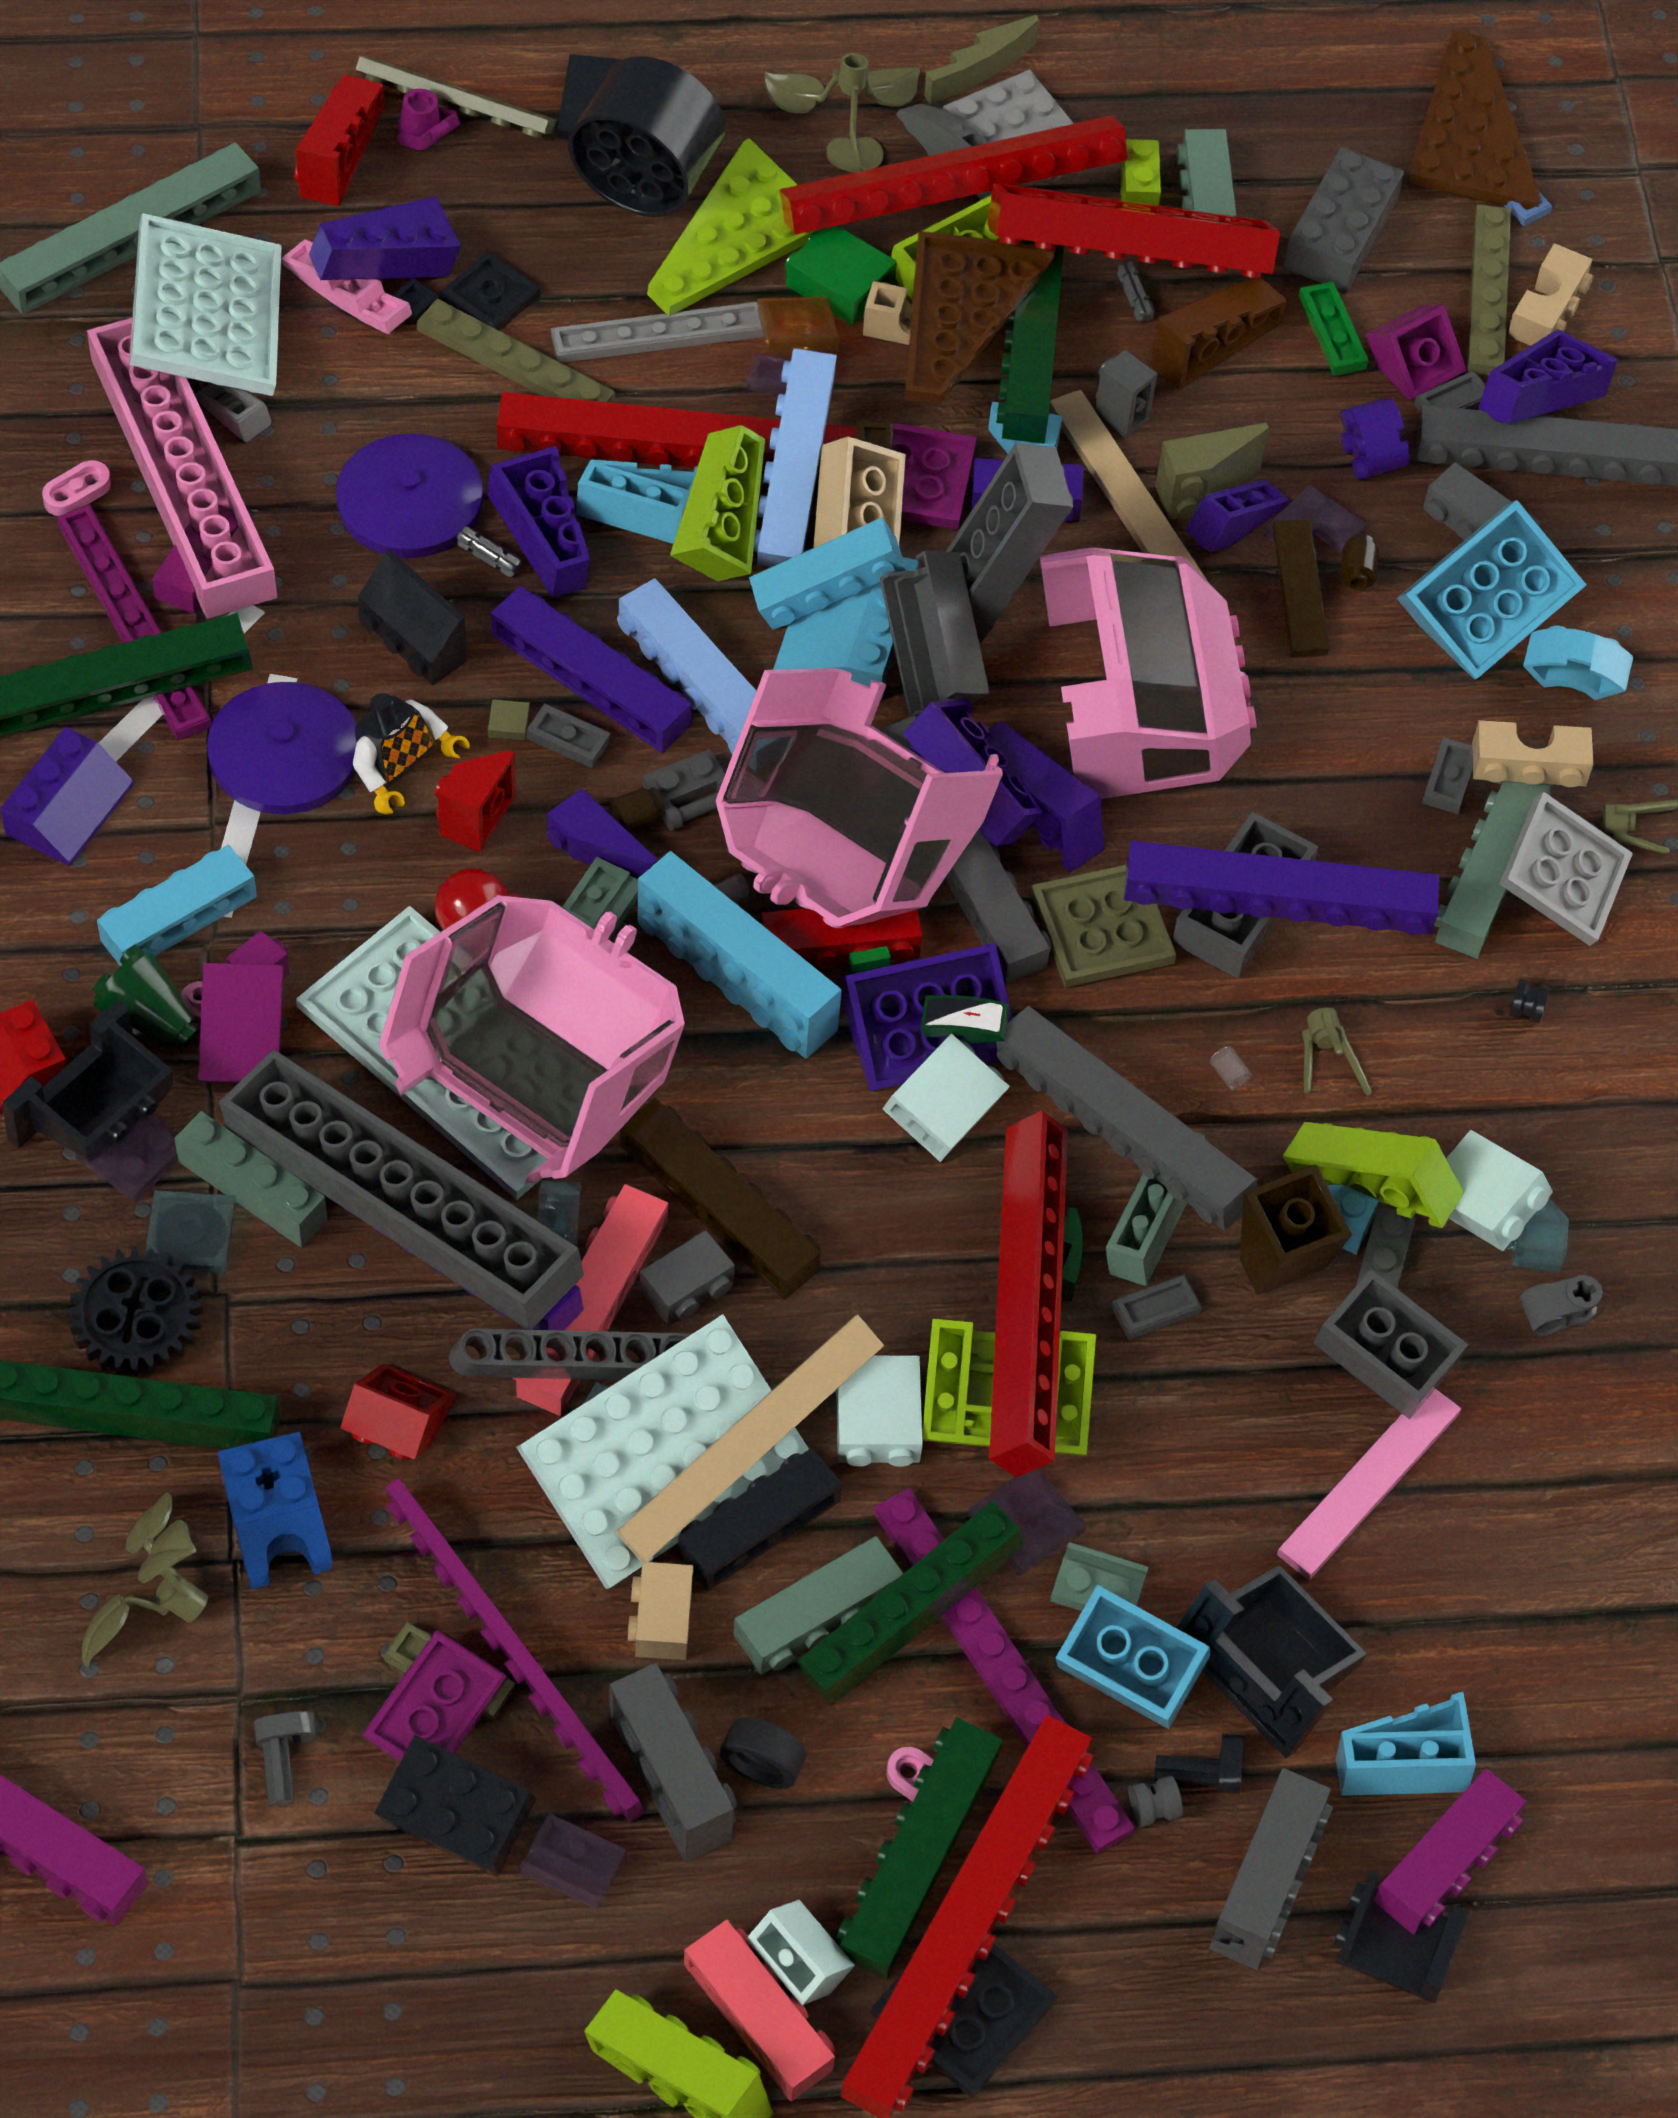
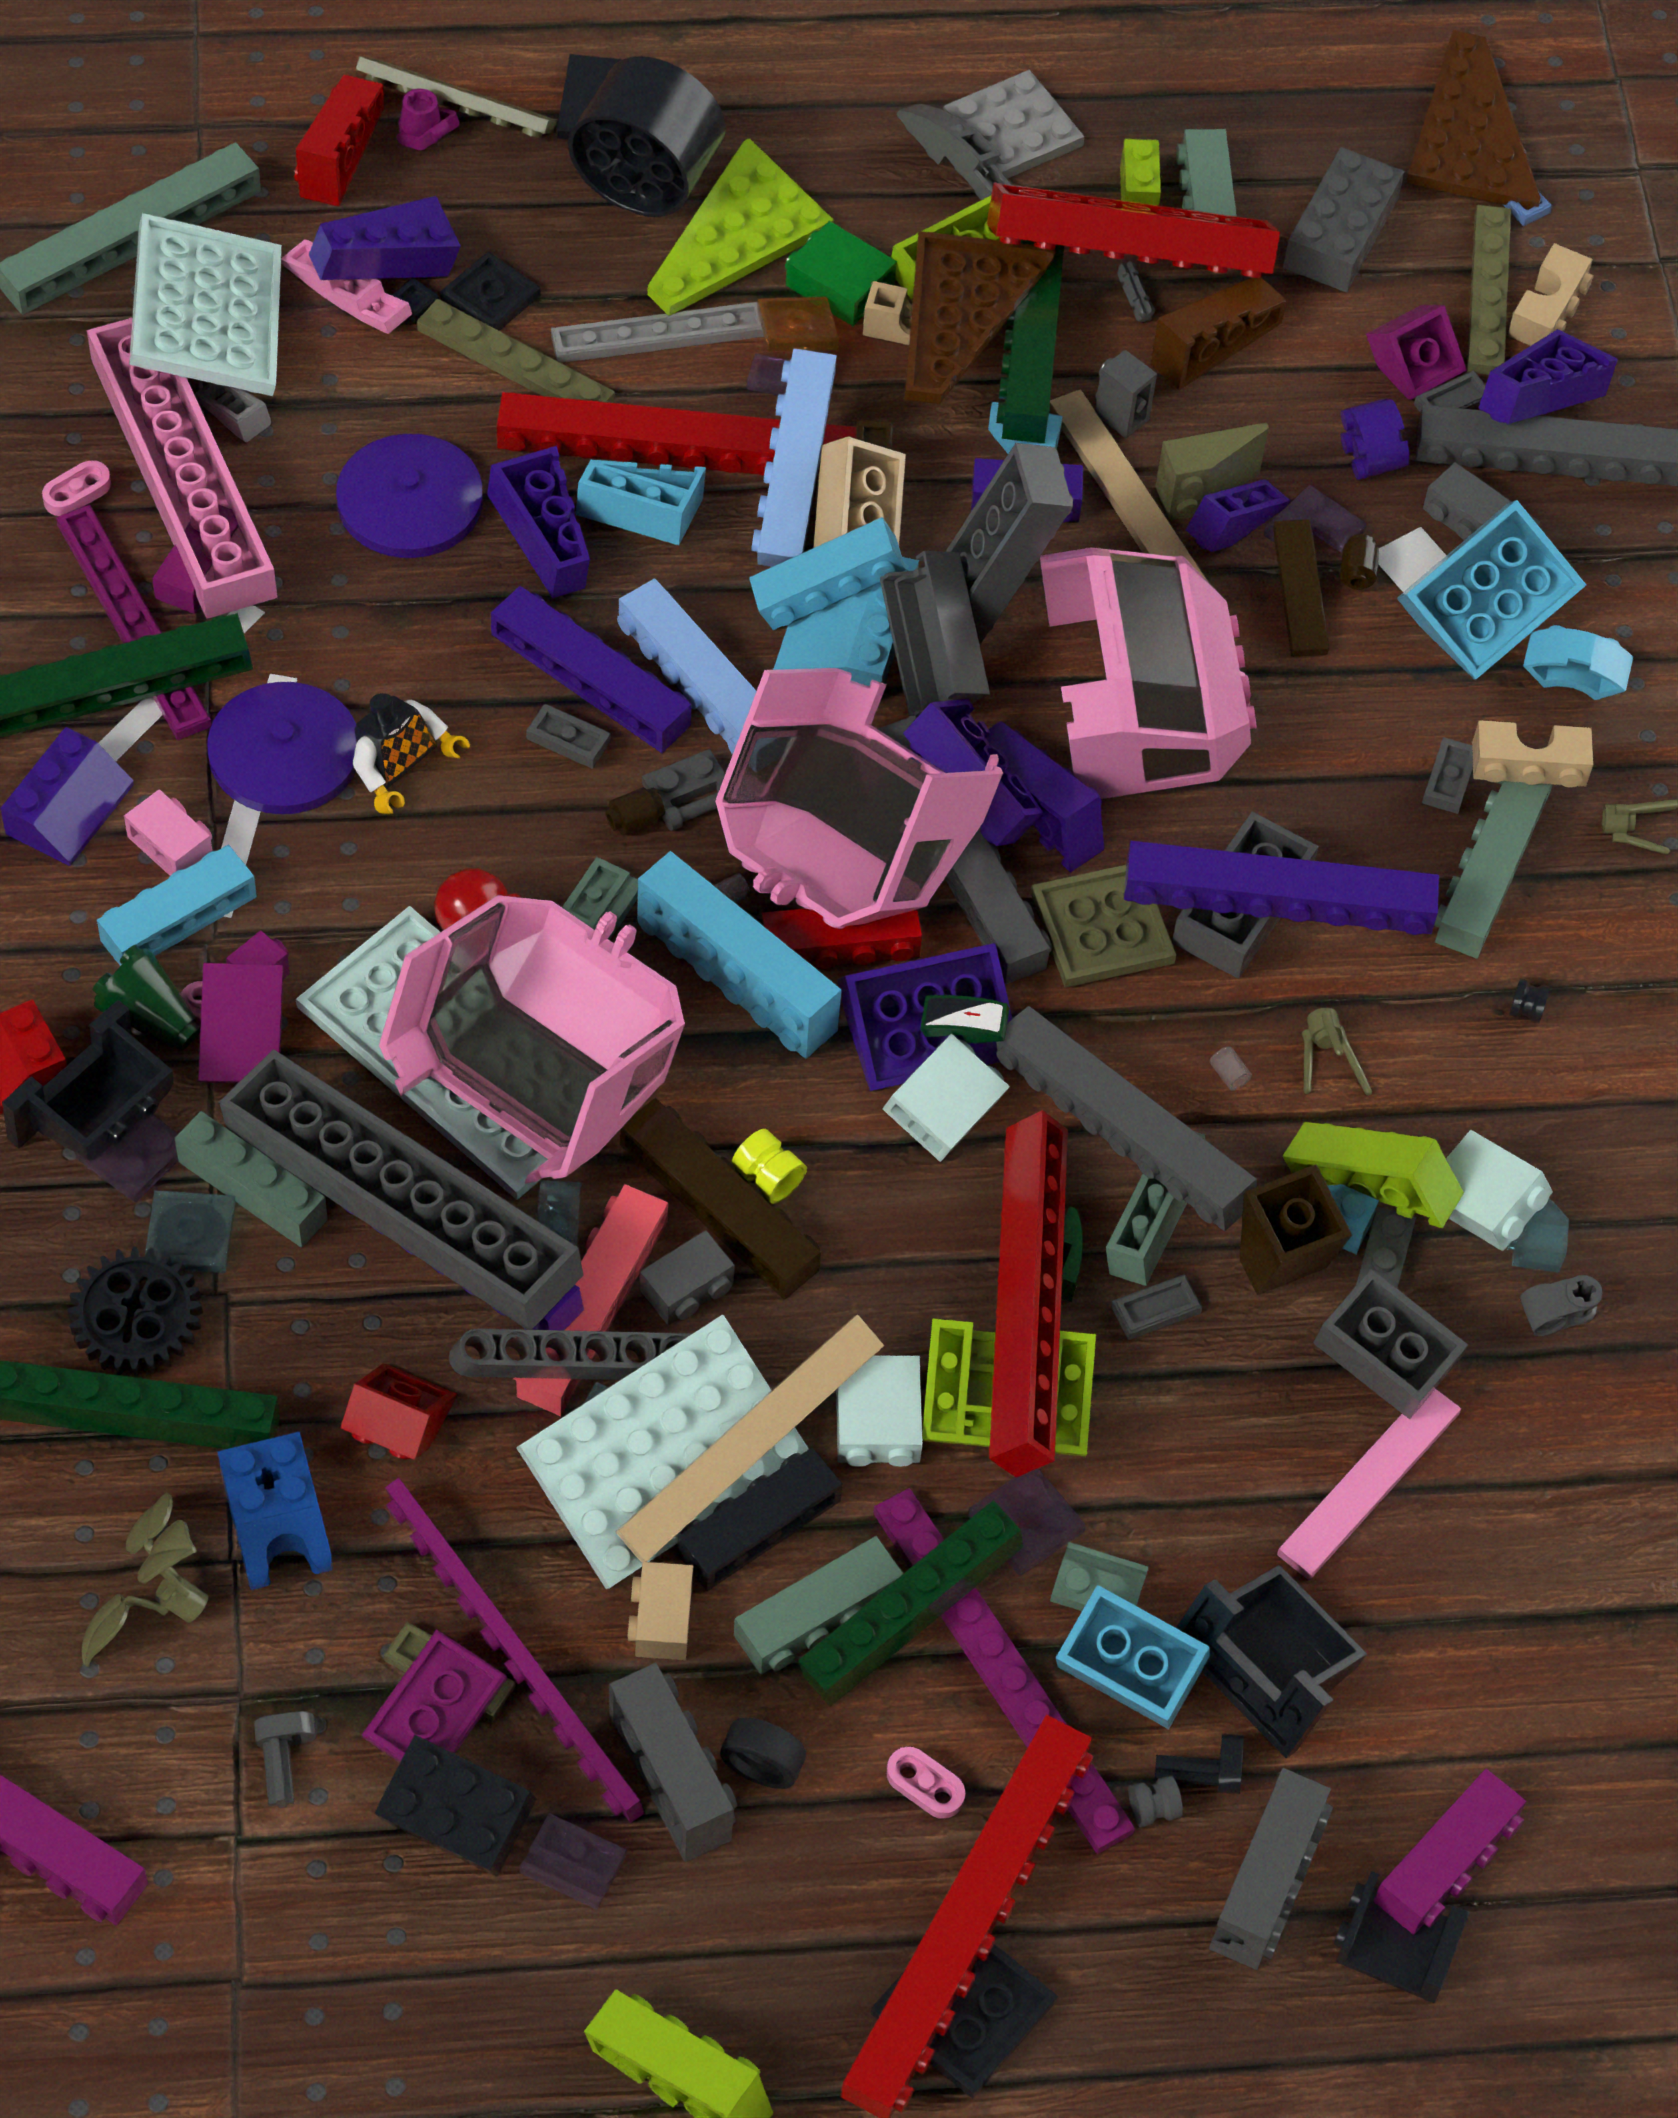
black slope [358,550,467,685] -> none
red slope [435,750,516,852] -> none
dark grey axle [457,526,522,577] -> none
olive tile [488,699,530,741] -> none
dark purple slope [546,788,658,879] -> none
lime wedge [670,425,765,582] -> none
coral brick [684,1919,836,2102] -> none
light aqua brick [746,1900,855,2005] -> none
olive plant [764,53,920,173] -> none
red brick [779,116,1128,235] -> none
dark green brick [836,1717,1003,1979] -> none
green tile [848,946,891,975] -> none
magenta plate [871,419,977,530] -> none
olive slope [924,15,1039,105] -> none
green plate [1299,281,1369,376] -> none
medium azure wedge [1336,1692,1476,1796] -> none
light grey plate [1499,791,1633,946] -> none
none -> bright pink brick [124,789,212,876]
none -> neon yellow wheel [731,1128,807,1204]
none -> white sticker [1378,527,1447,592]

